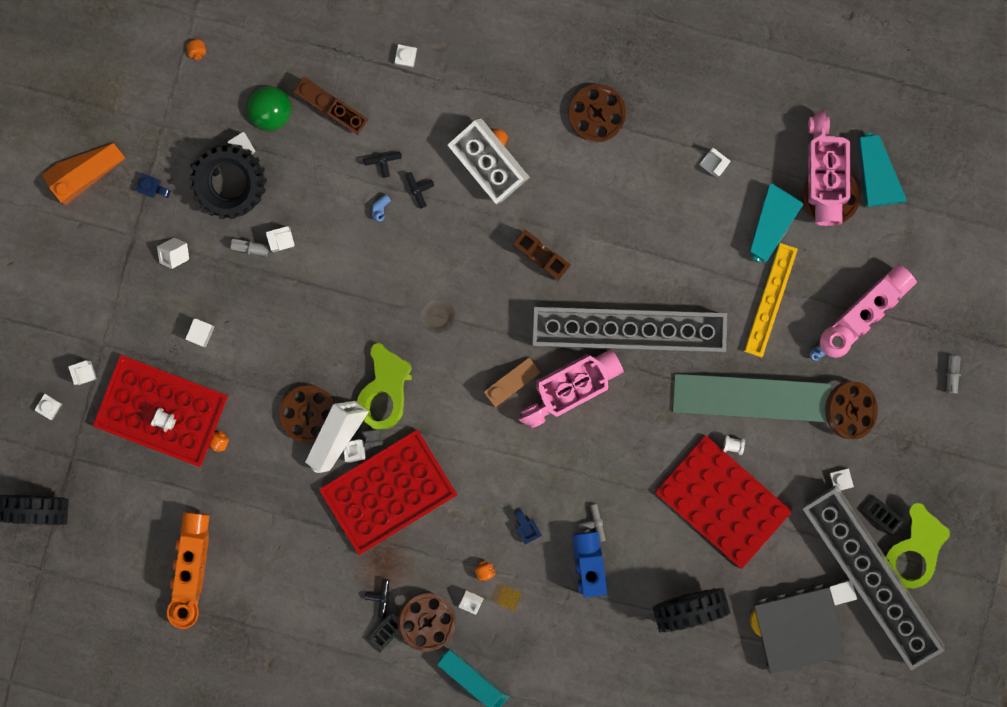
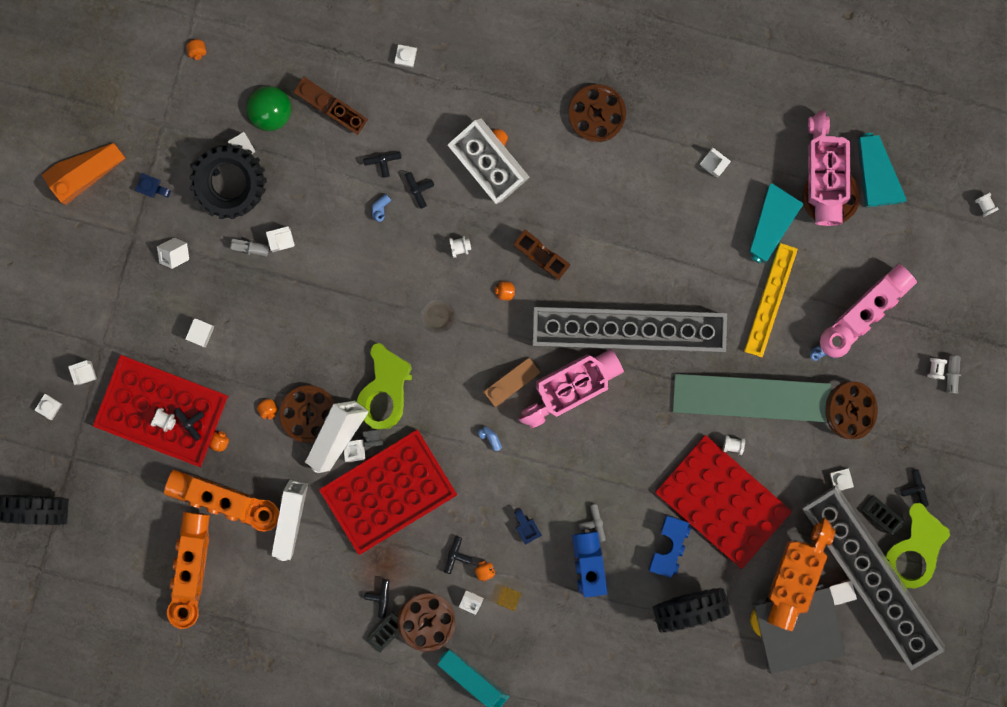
none -> orange brick [164,469,279,532]
none -> black piece [174,407,205,441]
none -> orange piece [257,399,278,420]
none -> white slope [272,480,308,561]
none -> black piece [444,536,472,574]
none -> white brick [449,236,471,258]
none -> medium blue arm [477,426,502,451]
none -> orange piece [495,281,515,300]
none -> blue arch [648,515,691,578]
none -> orange brick [767,517,836,631]
none -> black piece [901,469,929,507]
none -> white bush [927,358,947,380]
none -> white bush [975,193,999,217]

